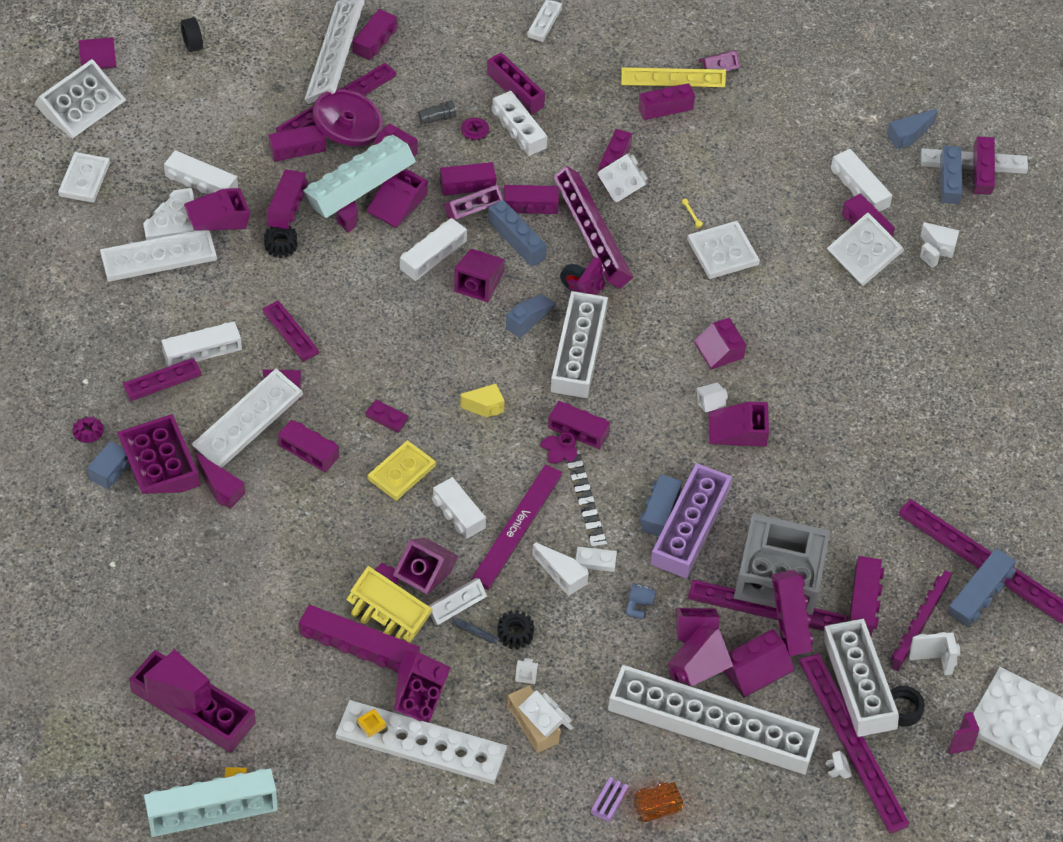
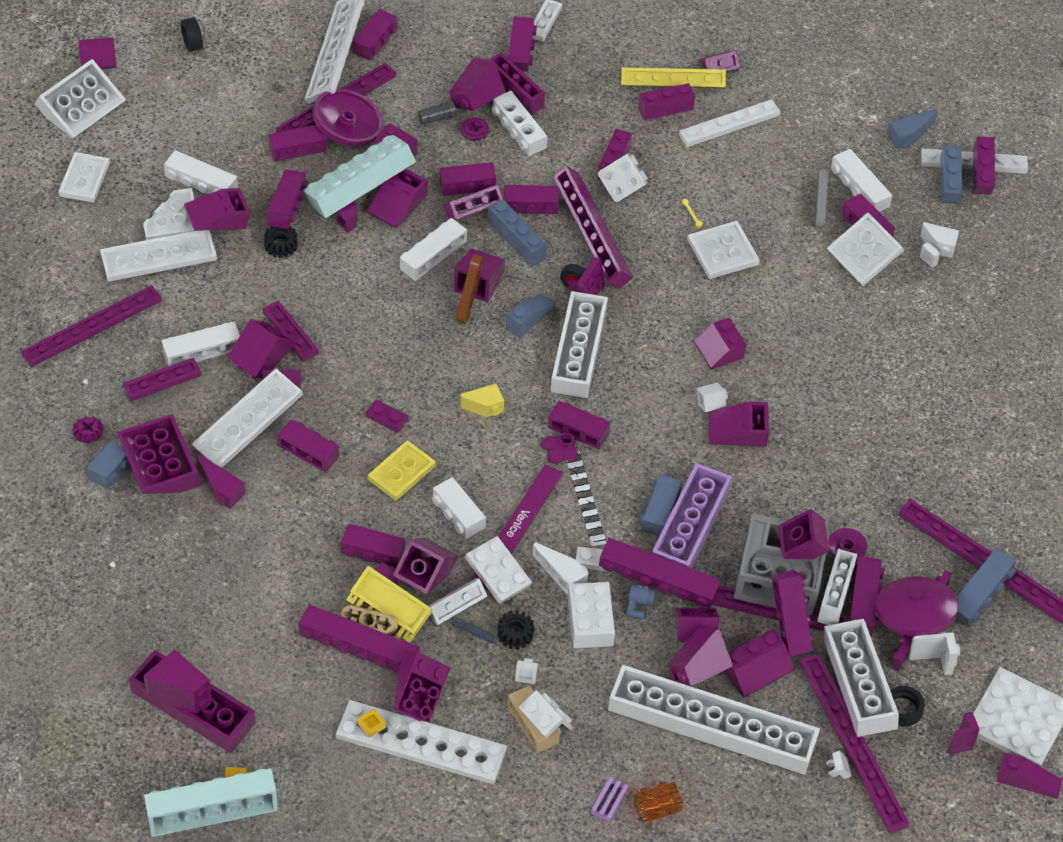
none -> magenta tile [21,285,162,367]
none -> magenta slope [228,319,296,380]
none -> magenta brick [341,523,405,568]
none -> tan beam [341,605,398,633]
none -> magenta slope [449,57,506,111]
none -> dark orange beam [456,254,484,324]
none -> white plate [464,536,532,604]
none -> magenta brick [508,16,537,72]
none -> white brick [568,582,615,648]
none -> magenta brick [599,538,721,609]
none -> white plate [679,99,780,147]
none -> magenta slope [778,509,829,560]
none -> light grey beam [815,170,828,227]
none -> white brick [817,549,857,625]
none -> magenta dish [828,528,867,561]
none -> magenta dish [876,577,958,636]
none -> magenta slope [996,752,1062,799]

